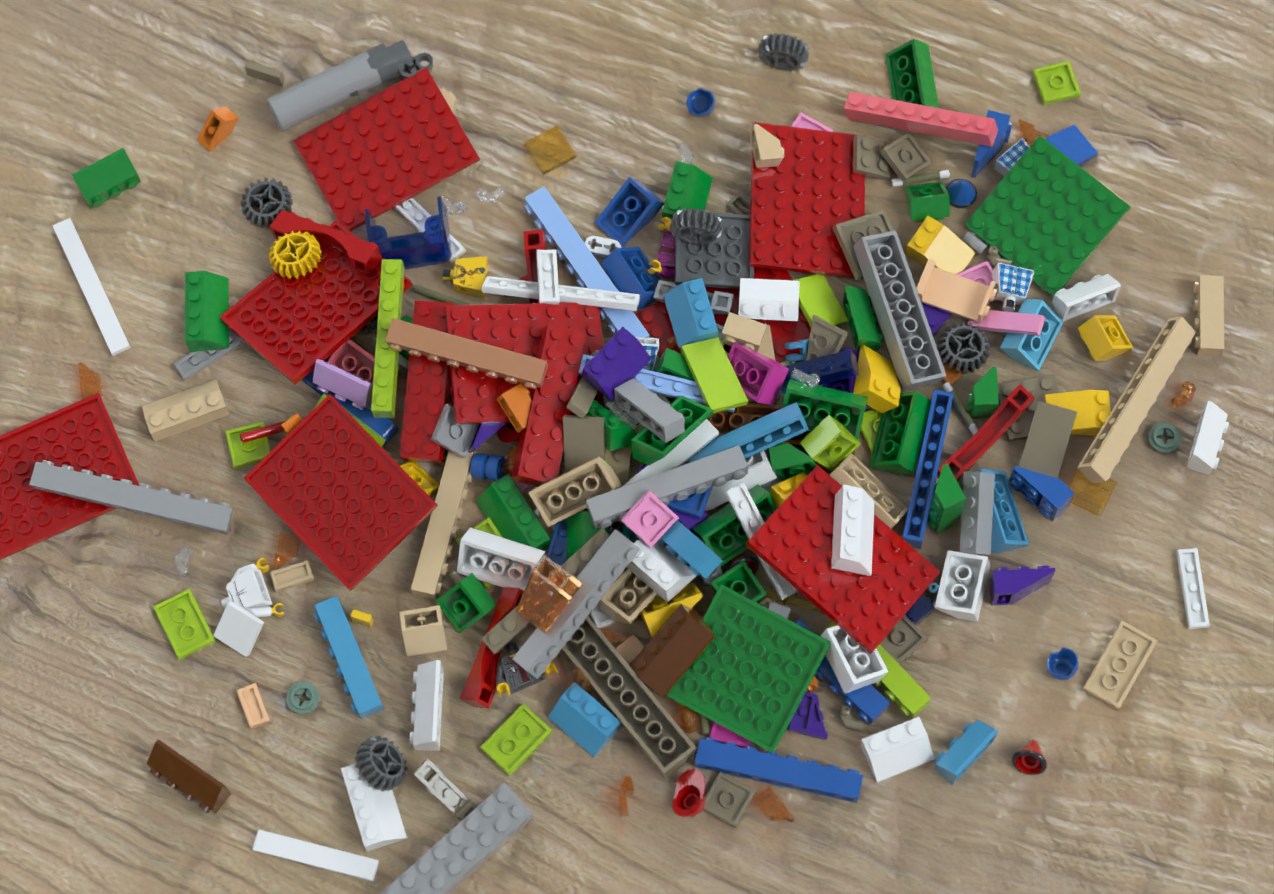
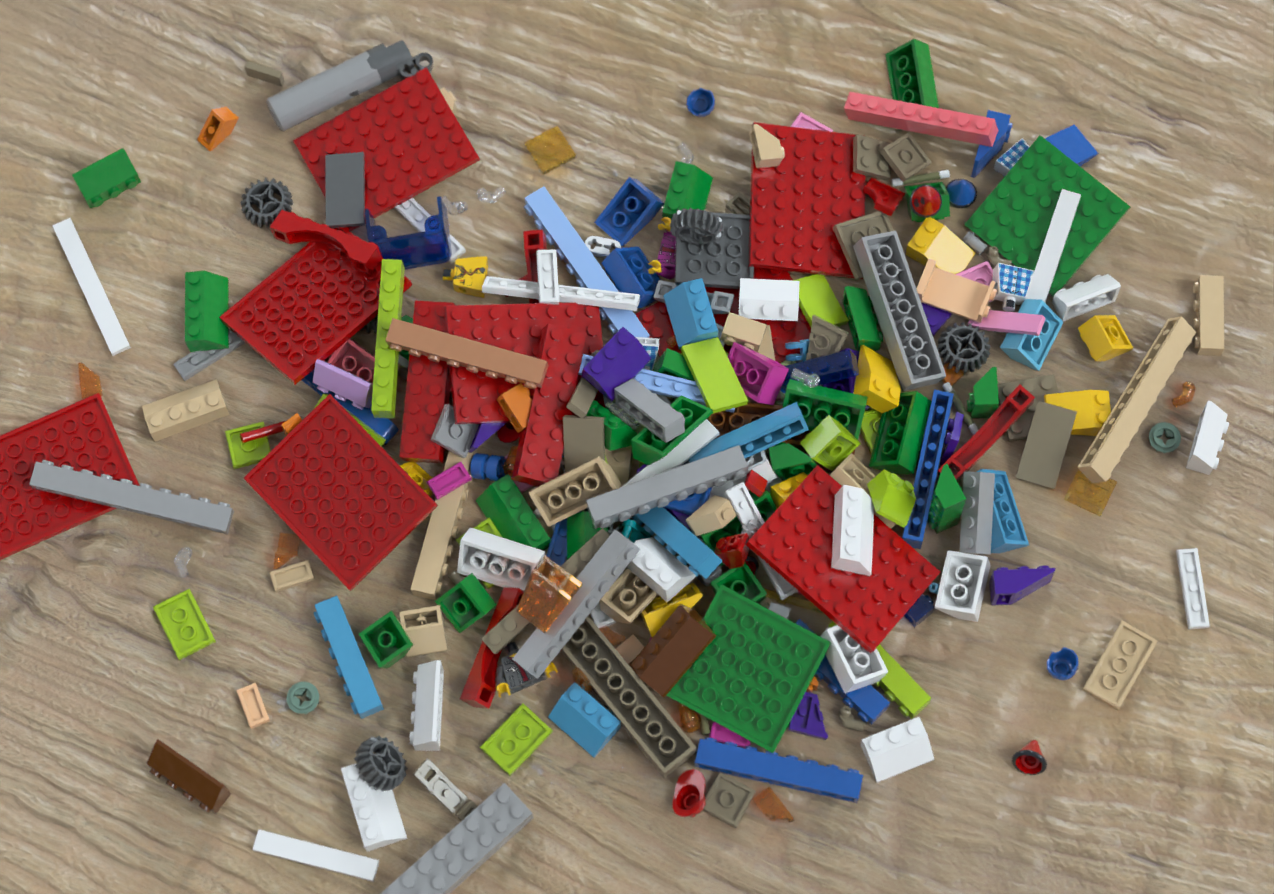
white tile [213,601,264,657] -> none
white torso [221,558,285,618] -> none
yellow gear [268,231,321,279] -> none
yellow tile [350,609,374,628] -> none
olive bar [413,285,470,305] -> none
clear orange slope [619,776,634,817] -> none
bright pink tile [621,490,679,547] -> none
dark grey gear [758,33,809,72] -> none
dark tan plate [880,615,928,665] -> none
dark azure slope [934,720,998,785] -> none
blue slope [1009,466,1074,521] -> none
clear orange slope [1019,120,1049,147] -> none
lime tile [1032,61,1081,105] -> none
none -> dark grey tile [325,152,365,228]
none -> green slope [359,611,413,669]
none -> dark pink tile [427,462,472,500]
none -> tan slope [686,495,737,536]
none -> red slope [714,533,750,569]
none -> light grey plate [741,523,759,539]
none -> red tile [744,470,768,497]
none -> red tile [863,178,906,216]
none -> lime slope [867,470,916,528]
none -> red hat [910,185,942,218]
none -> dark purple wing [939,412,964,465]
none -> white tile [1025,189,1081,303]

